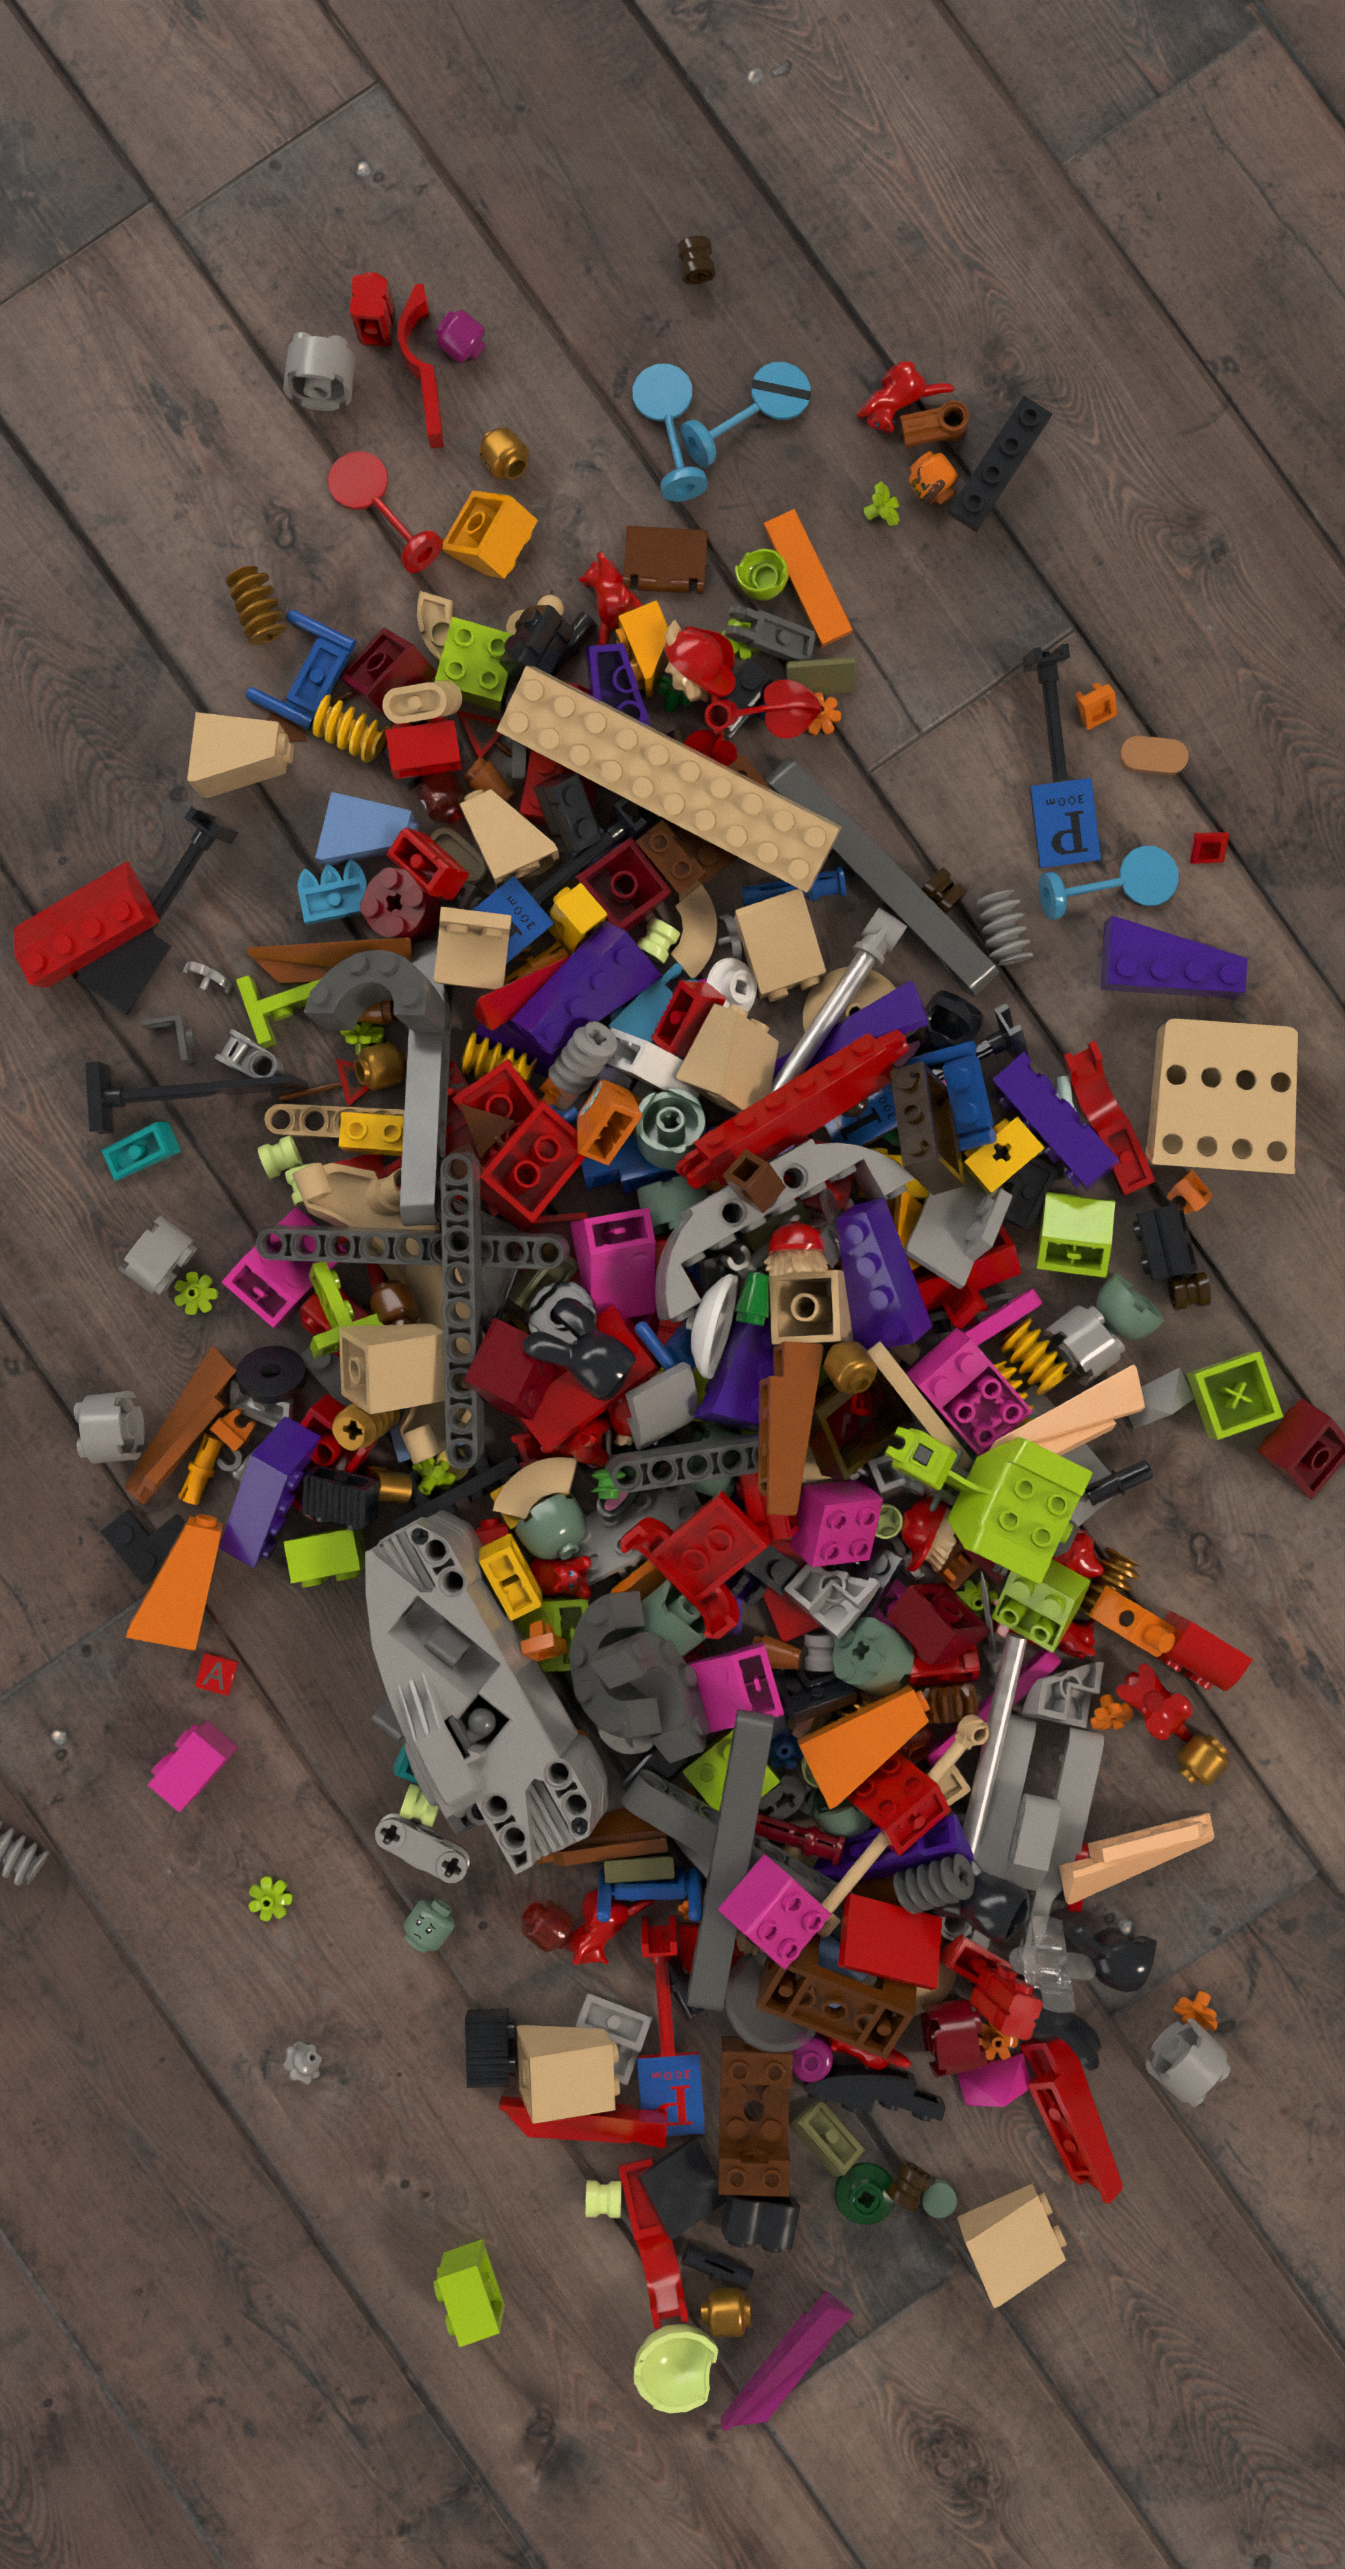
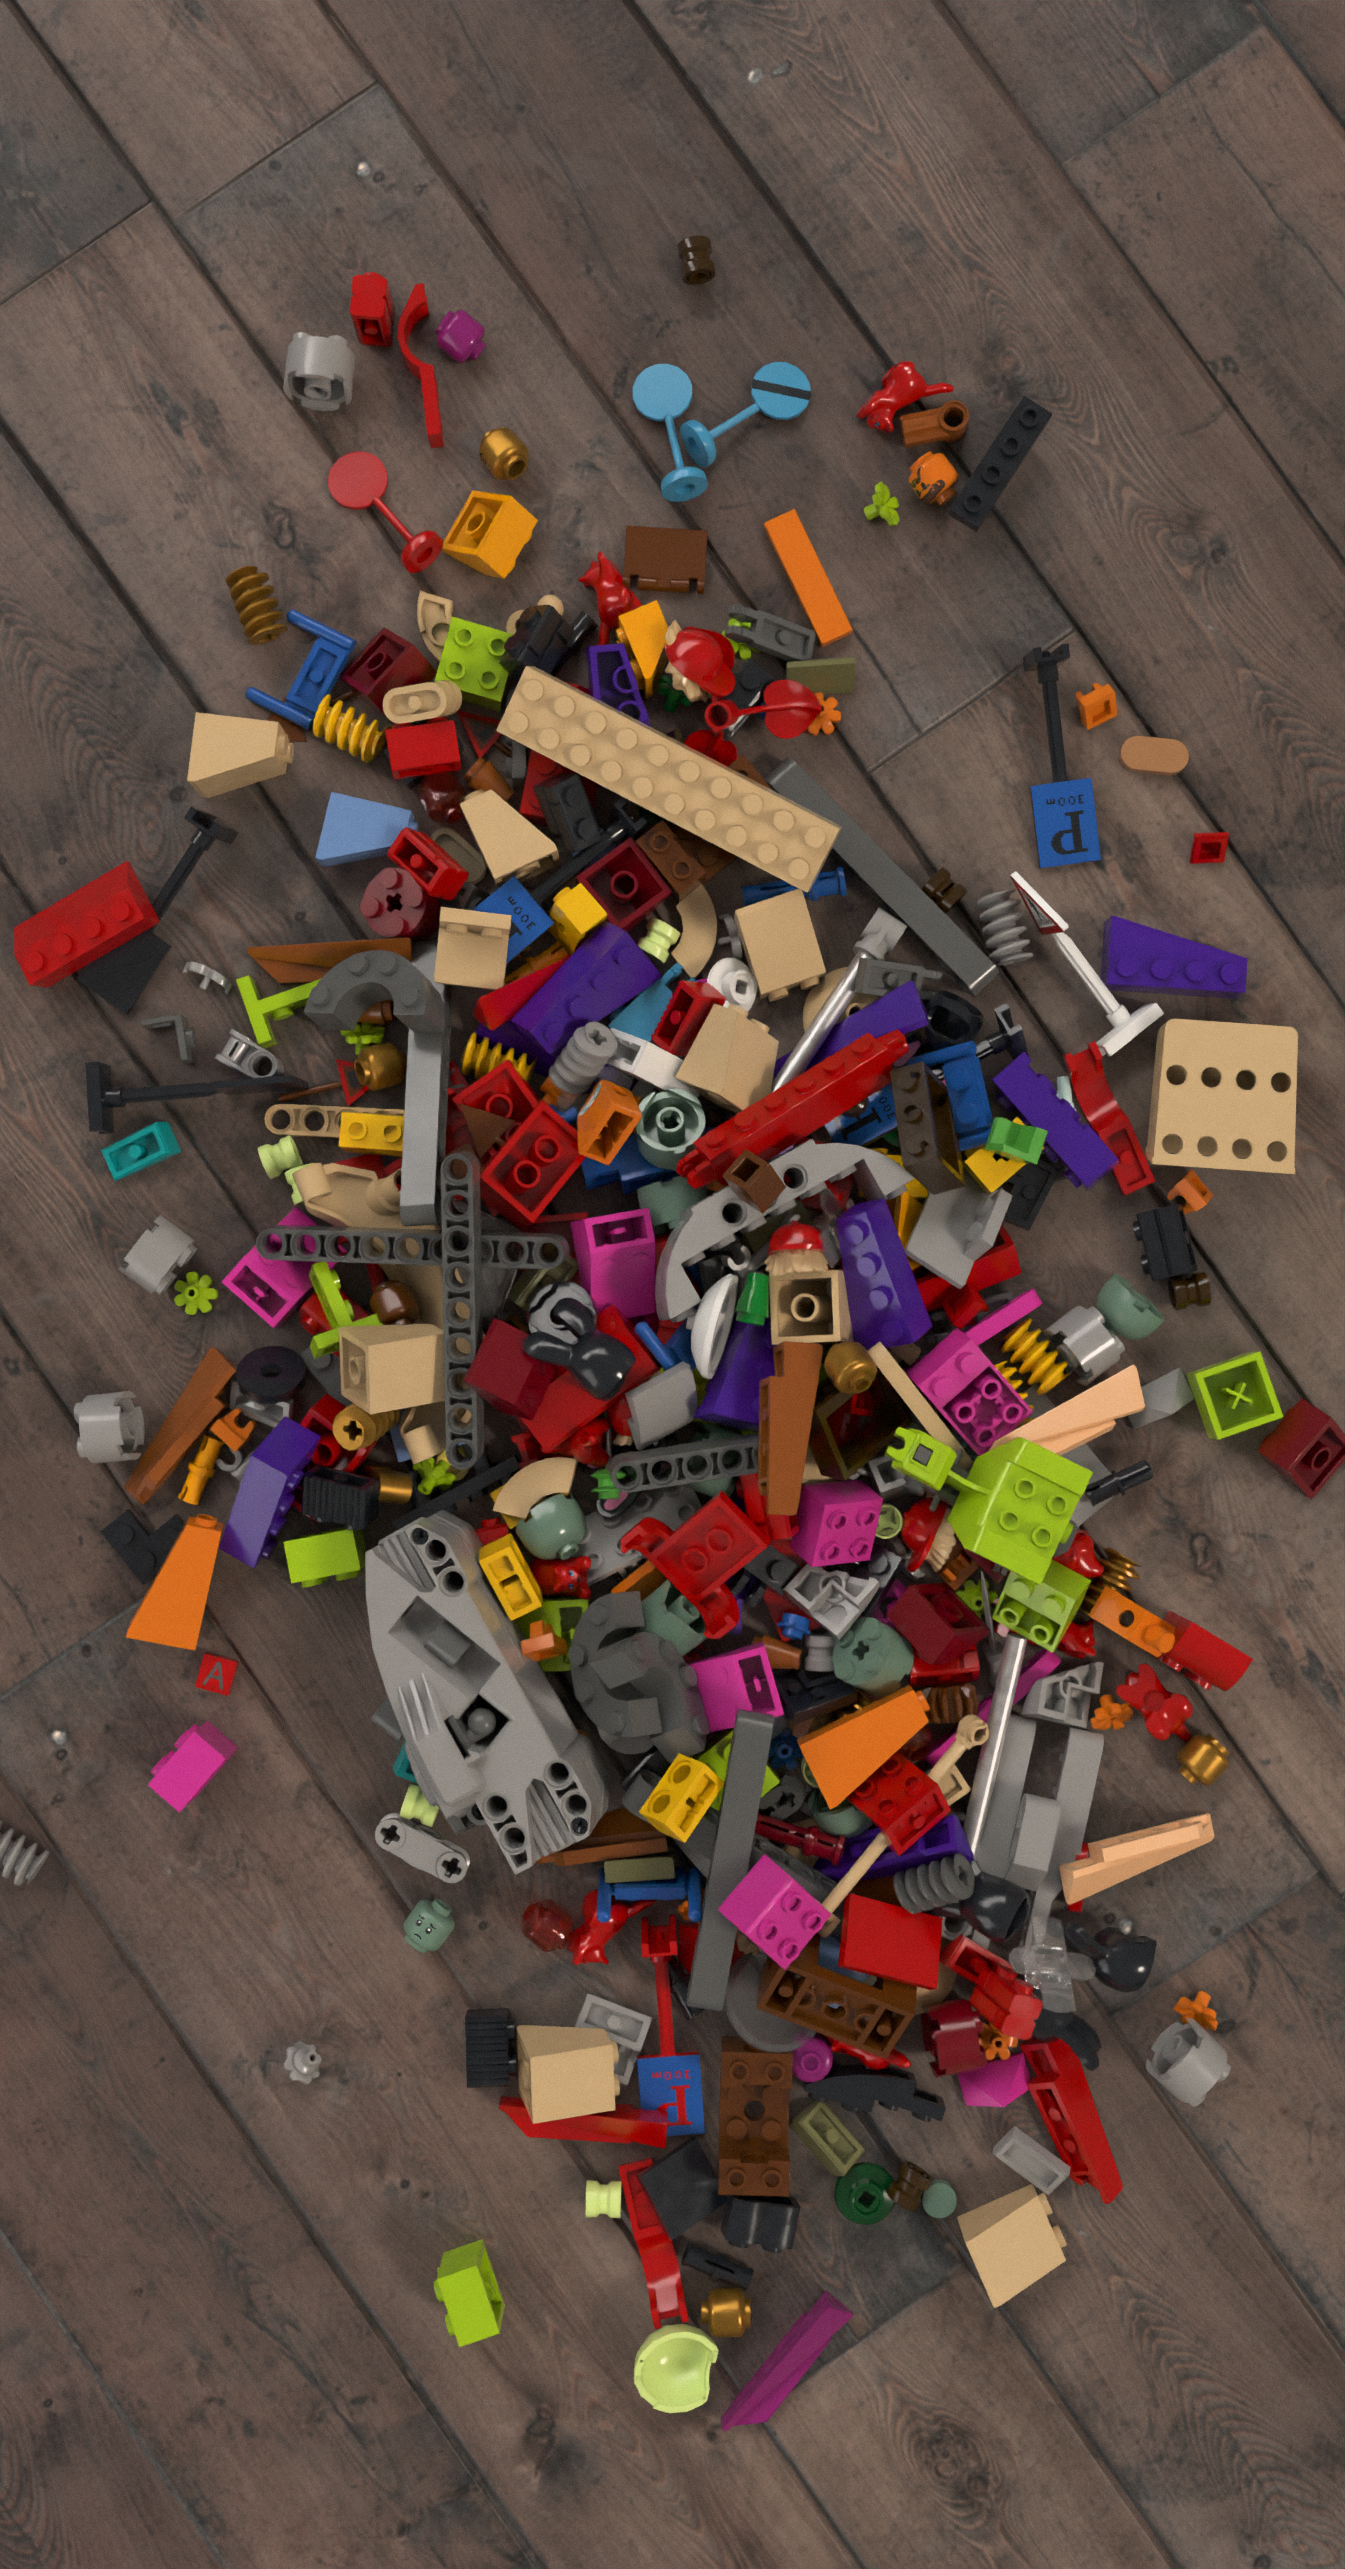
lime plant [248,1876,293,1921] -> none
dark azure plate [298,859,368,925] -> none
lime hair [735,548,789,601] -> none
lime slope [1036,1192,1115,1278] -> none
dark azure piece [1038,846,1179,920] -> none
none -> yellow brick [639,1753,725,1843]
none -> blue plate [777,1613,811,1640]
none -> dark grey hinge [855,958,942,1000]
none -> bright green panel [985,1117,1048,1165]
none -> light grey tile [993,2126,1071,2196]
none -> white piece [1010,871,1164,1056]

